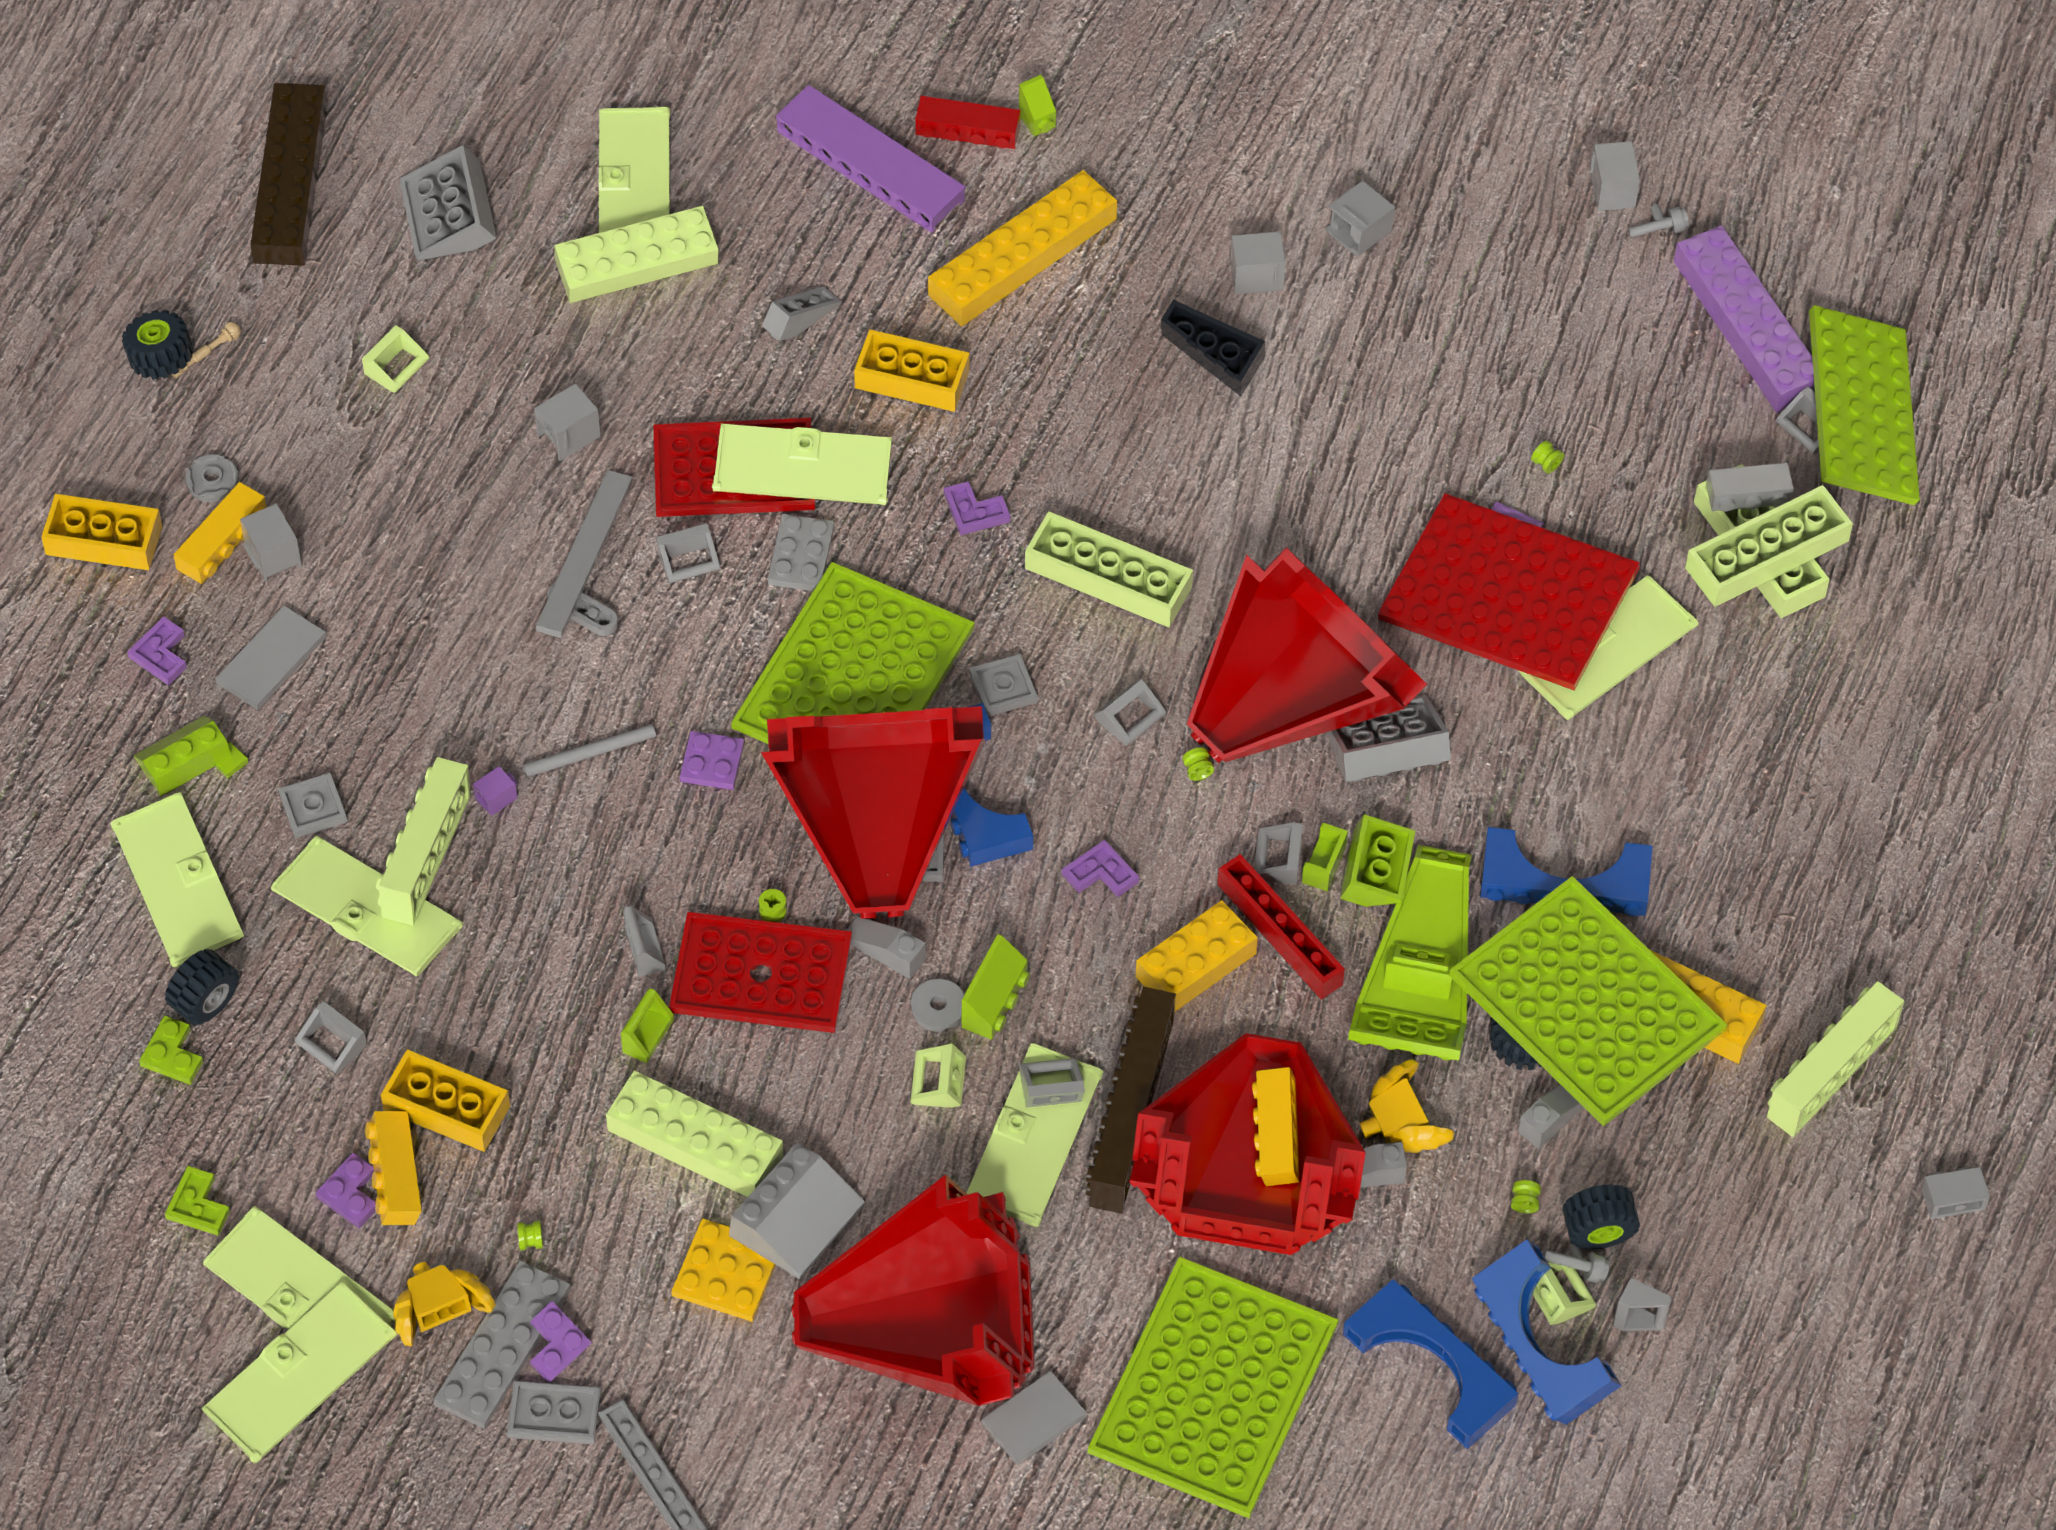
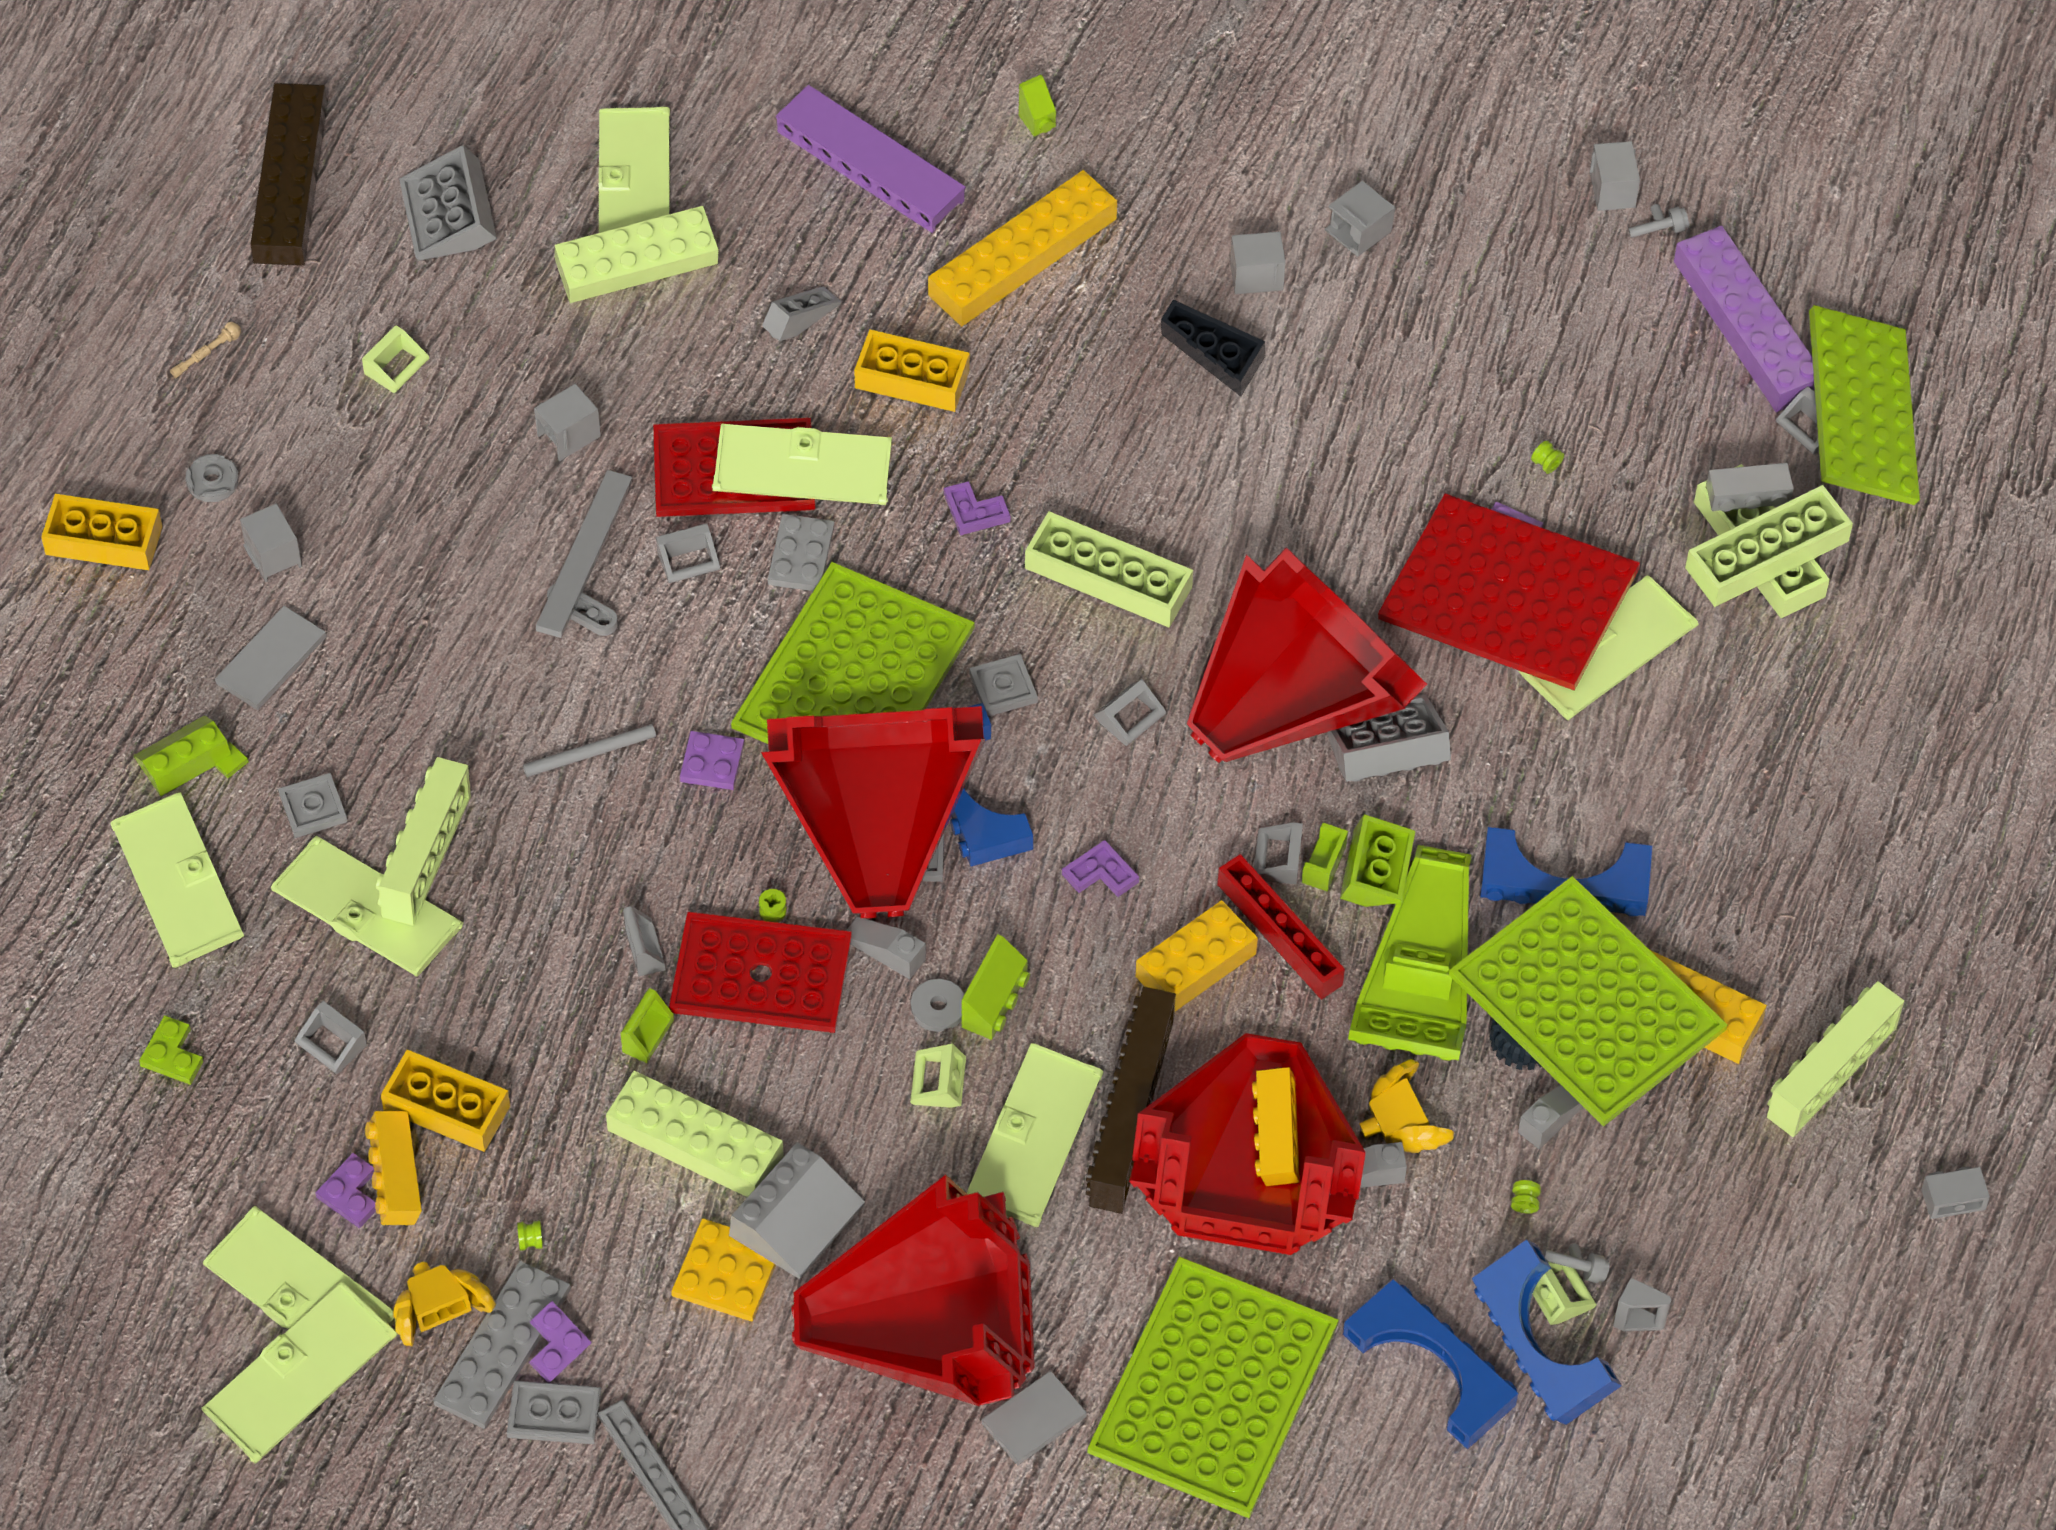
black wheel [122,310,193,379] -> none
medium lavender plate [127,616,187,685] -> none
black wheel [165,949,239,1025] -> none
lime plate [165,1166,230,1236] -> none
yellow brick [173,482,267,584] -> none
medium lavender brick [473,766,518,816] -> none
red brick [915,96,1021,149] -> none
light grey tile [1019,1058,1085,1107] -> none
lime wheel [1182,748,1214,781] -> none
black wheel [1562,1184,1640,1249] -> none

